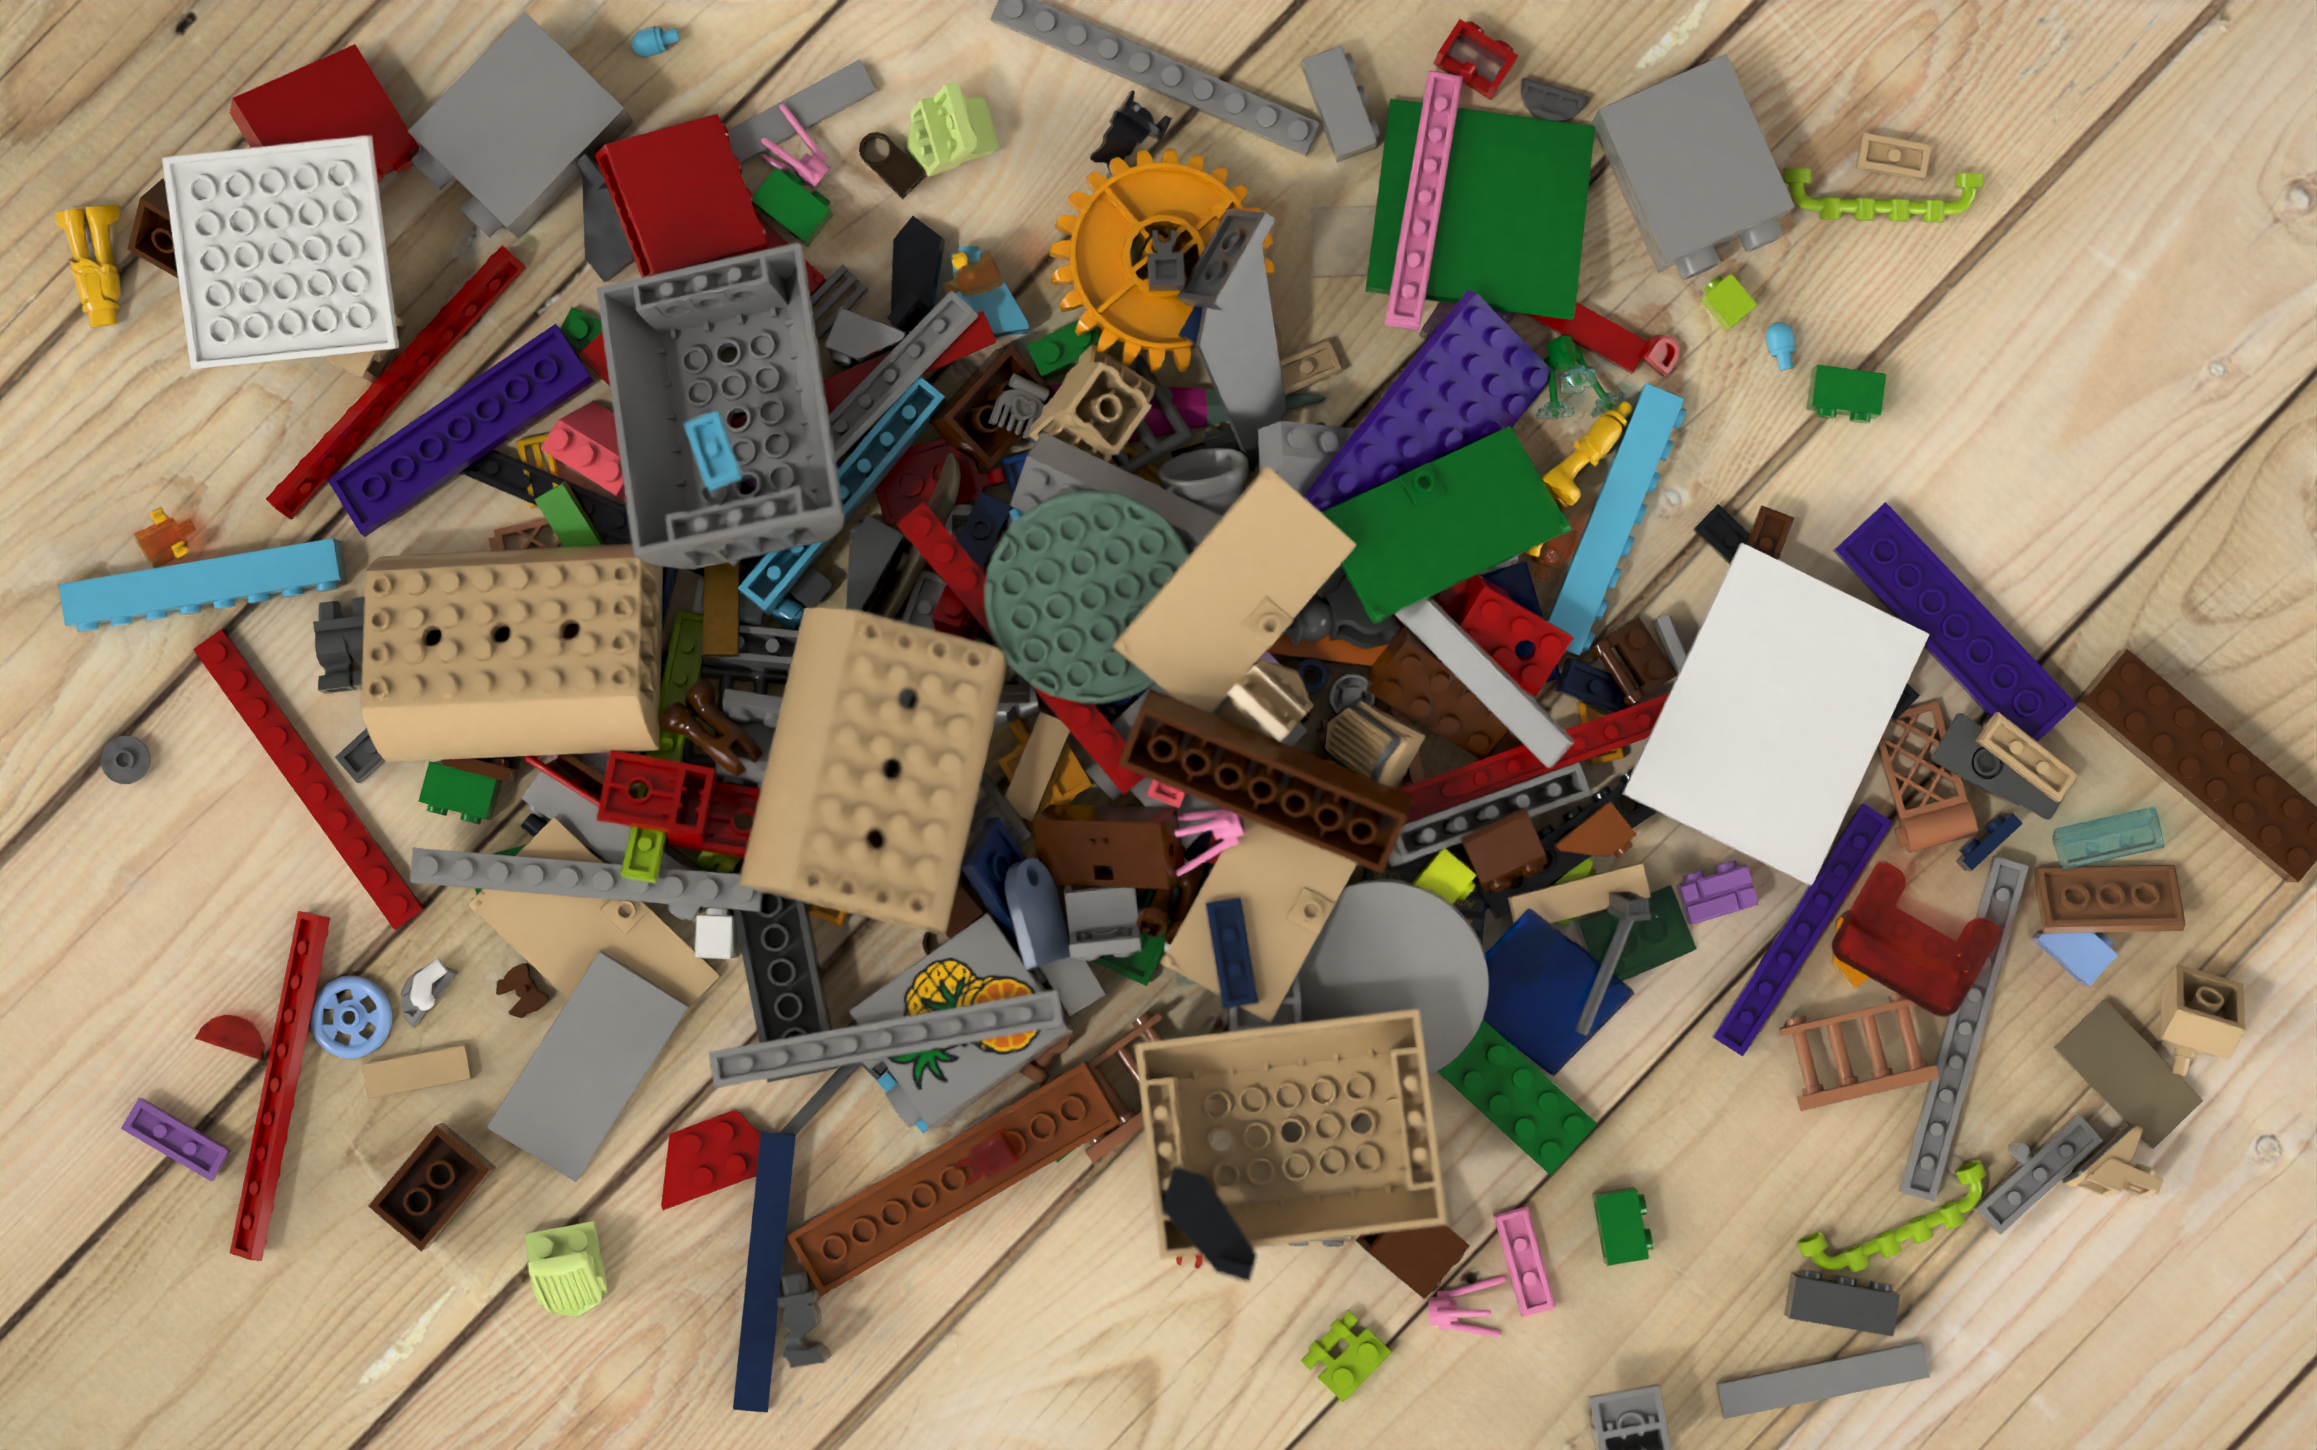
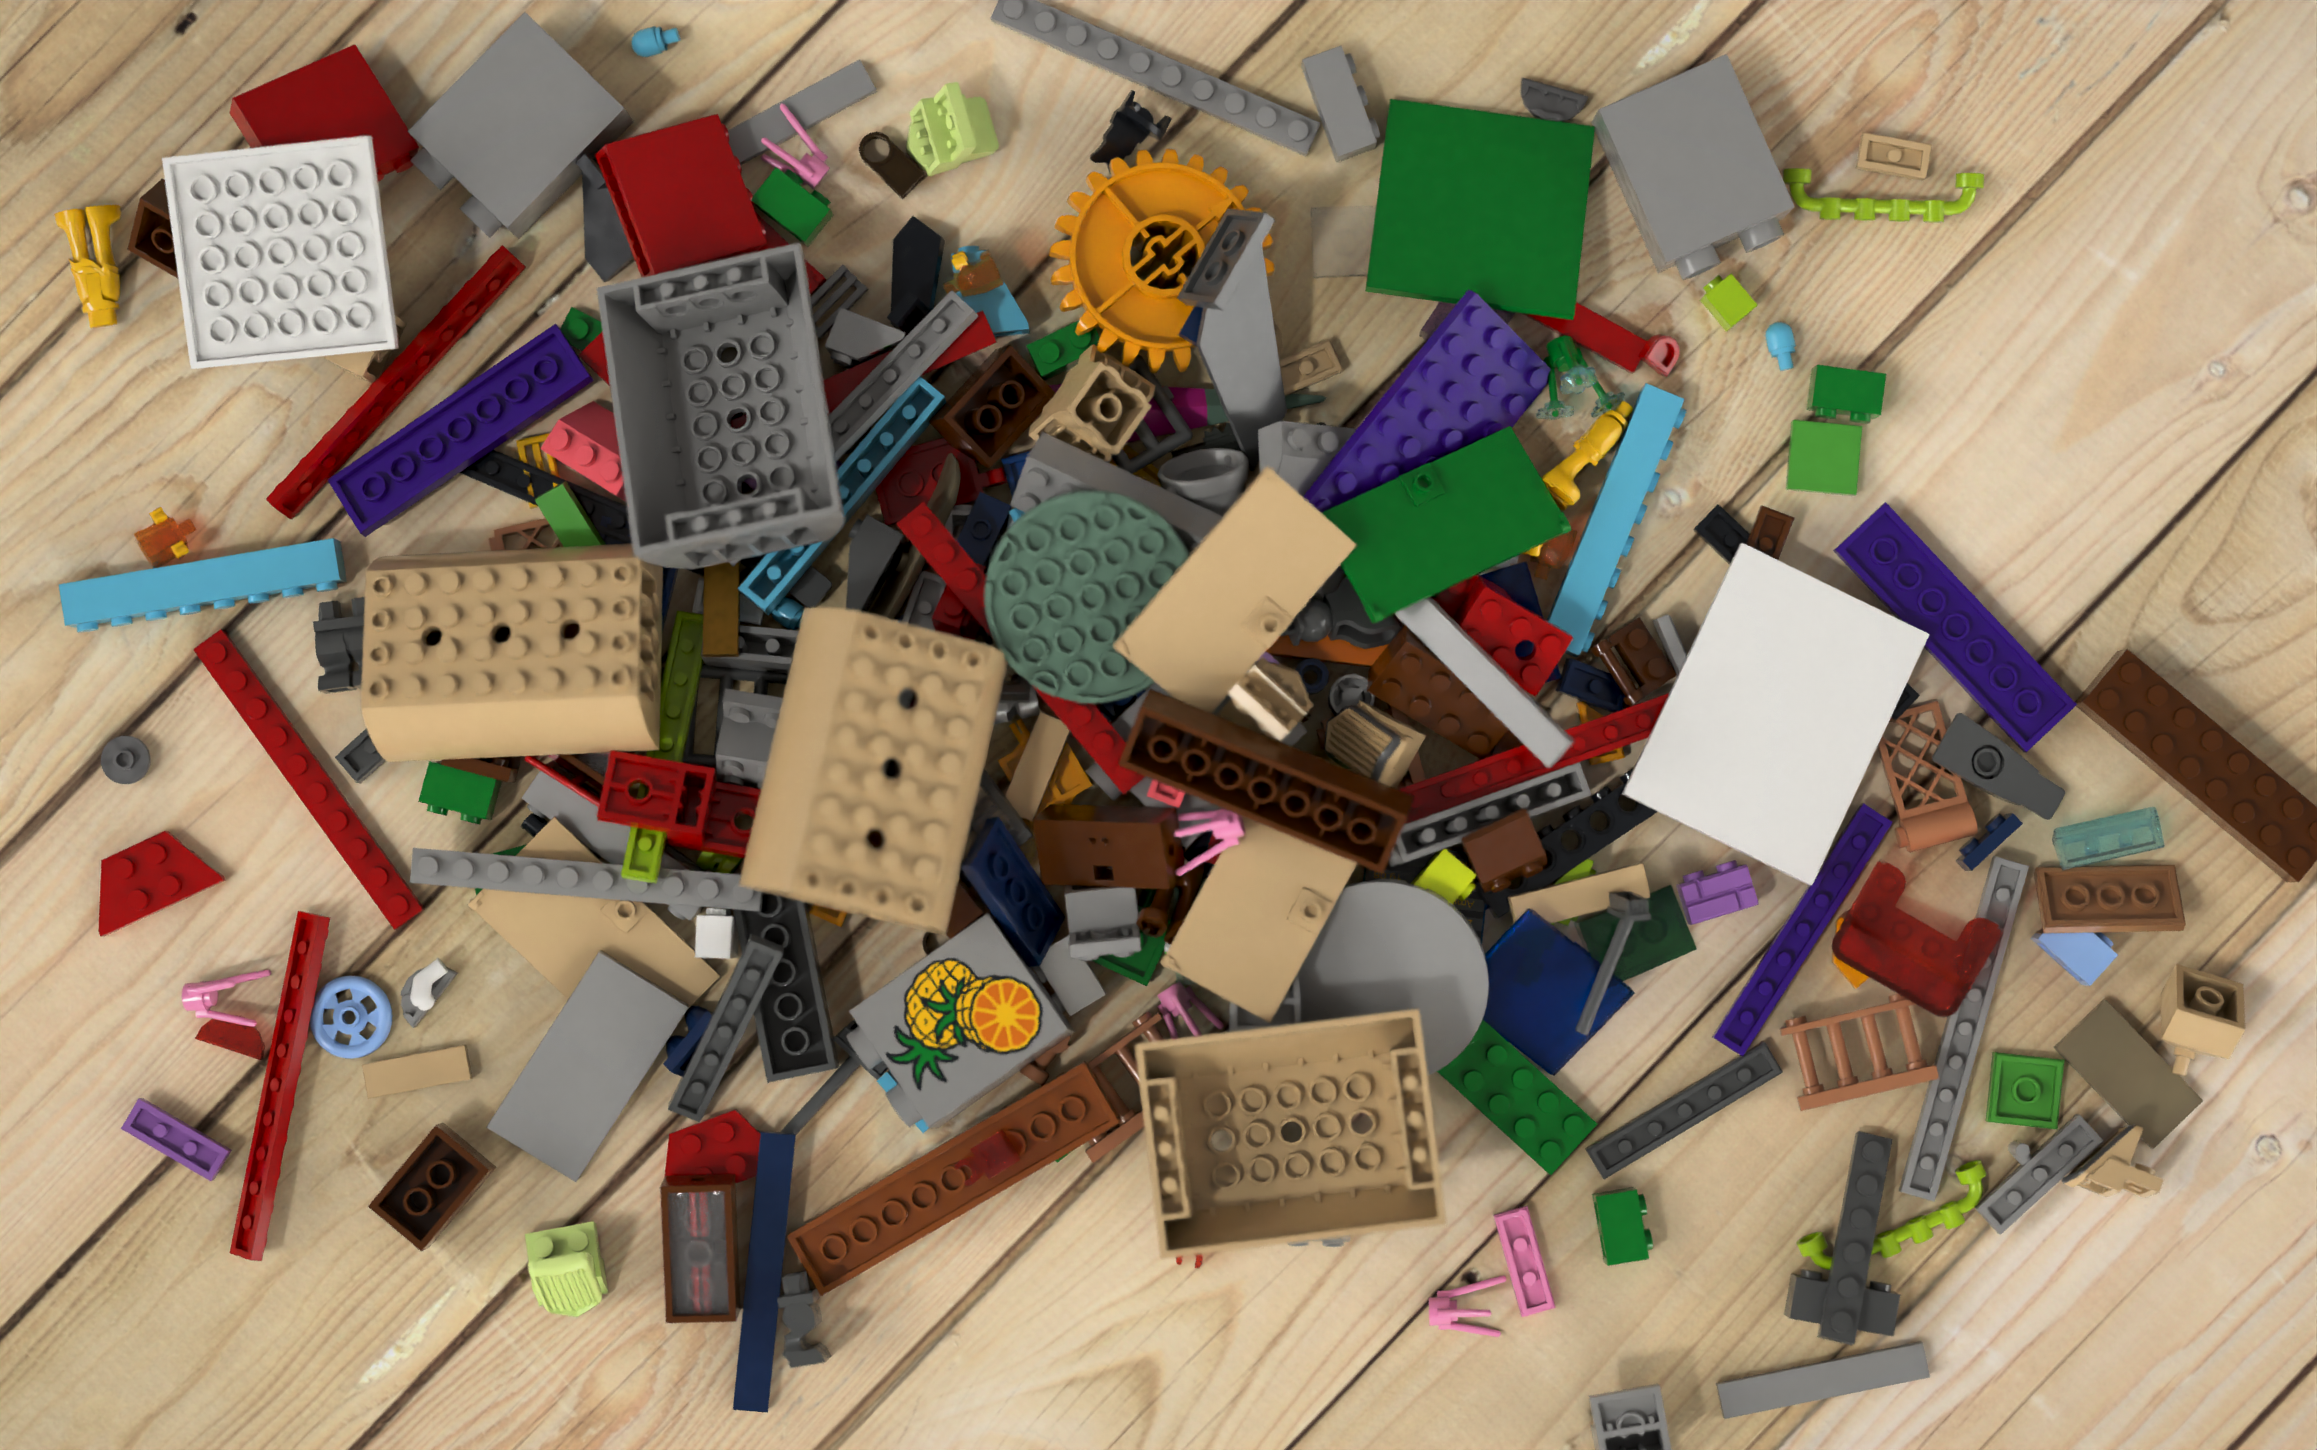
reddish brown piece [496,964,549,1018] -> none
reddish brown piece [659,679,763,776] -> none
medium azure plate [684,410,743,491] -> none
light grey plate [709,990,1064,1088] -> none
light grey piece [988,374,1049,443] -> none
sand blue tile [1005,858,1070,970] -> none
flat silver plate [1147,230,1185,291] -> none
black piece [1162,1166,1257,1282] -> none
dark blue tile [1206,897,1258,1009] -> none
lime plate [1301,1310,1392,1402] -> none
reddish brown brick [1355,1224,1470,1299] -> none
bright pink tile [1385,70,1463,331] -> none
red window [1433,19,1518,100] -> none
dark orange slope [1552,802,1637,858] -> none
tan tile [1975,712,2079,802] -> none
none -> red wing [98,831,226,937]
none -> bright pink plant [182,970,271,1027]
none -> clear brick [660,1174,741,1323]
none -> dark blue tile [663,1005,713,1077]
none -> dark grey plate [668,934,784,1122]
none -> bright pink plant [1157,981,1224,1039]
none -> dark grey tile [1585,1042,1783,1179]
none -> bright green tile [1786,420,1862,496]
none -> dark grey plate [1817,1131,1892,1345]
none -> bright green tile [1986,1052,2064,1129]

